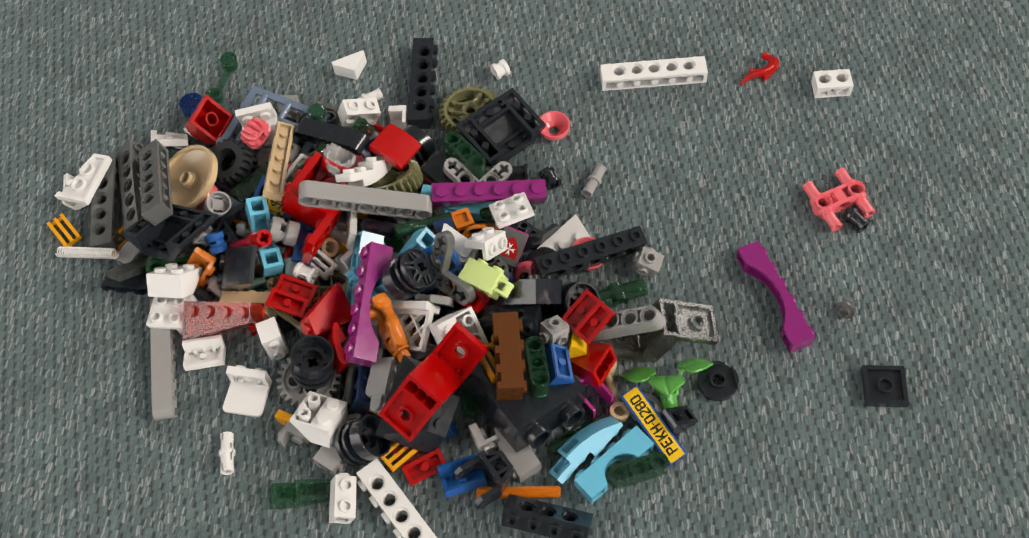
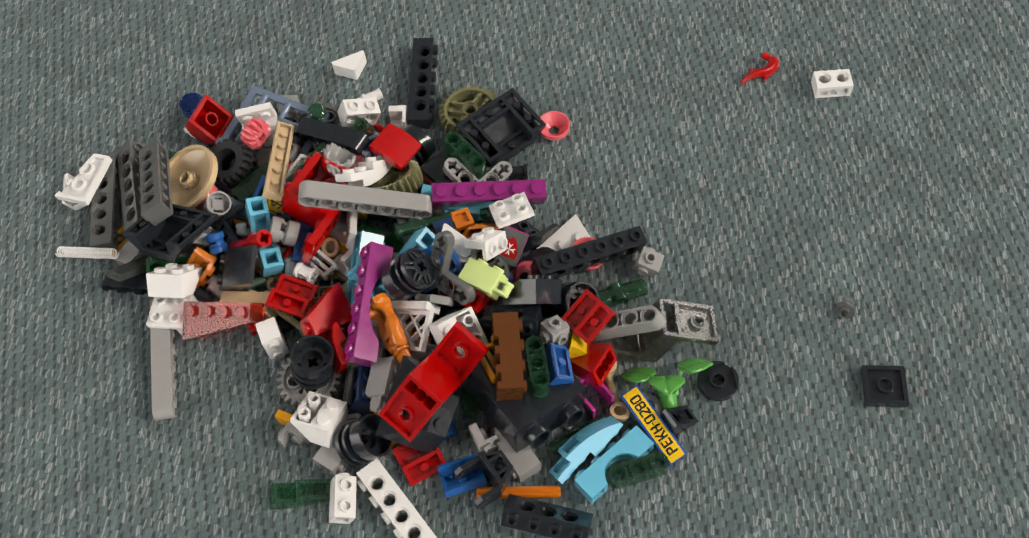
light orange tile [46,213,82,247] -> none
white wing [151,130,188,149] -> none
white bracket [182,335,226,371] -> none
clear green piece [205,52,239,104] -> none
white pin [219,431,236,475] -> none
white bracket [223,365,272,417] -> none
piece [359,217,396,240] -> none
light orange tile [380,442,418,472] -> none
white wheel [490,59,510,80] -> none
black bush [539,166,562,190] -> none
light grey pin [581,164,607,198] -> none
white brick [600,56,708,91] -> none
magenta arch [736,241,815,353] -> none
coral piece [802,168,876,232] -> none
black bush [845,208,871,233] -> none

